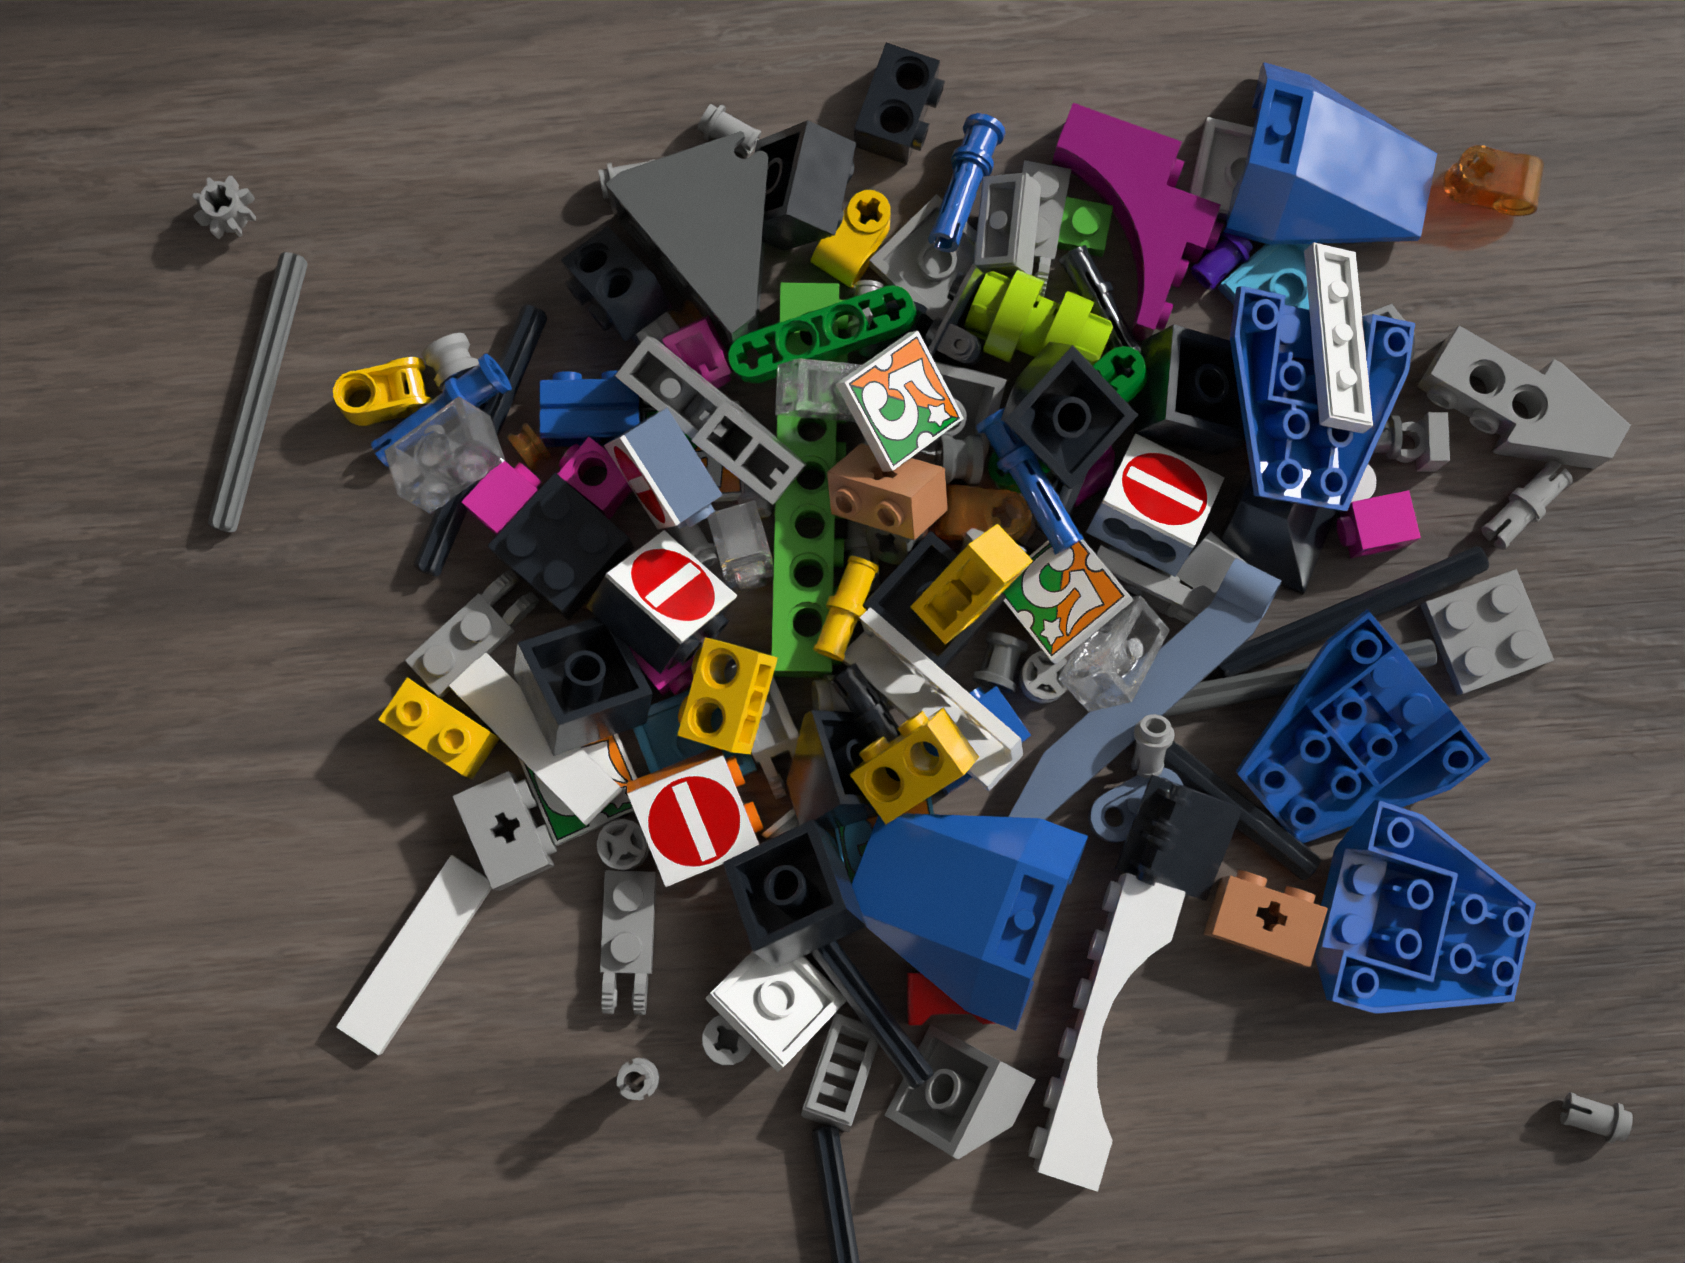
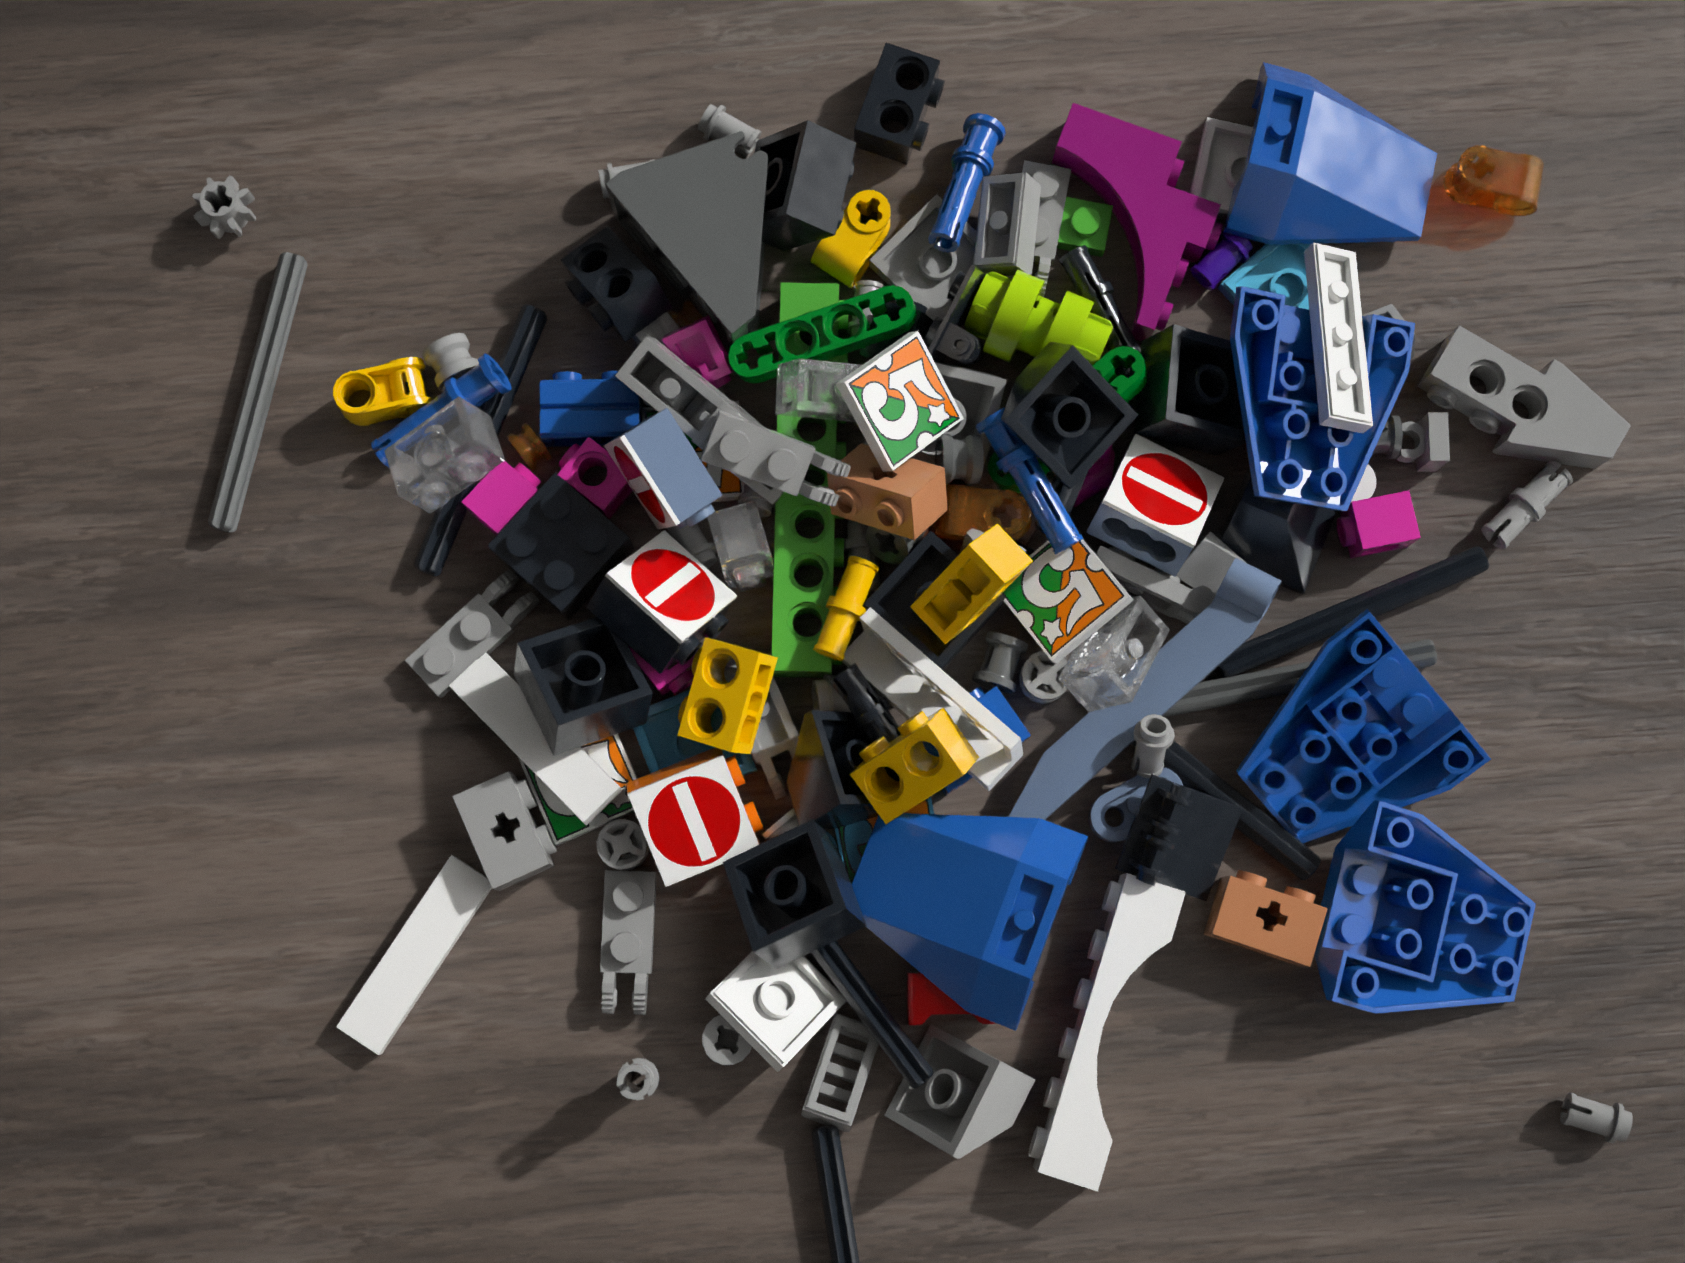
yellow brick [378,678,500,779] -> none
light grey plate [1421,569,1554,696] -> none
none -> light grey hinge [700,410,851,507]

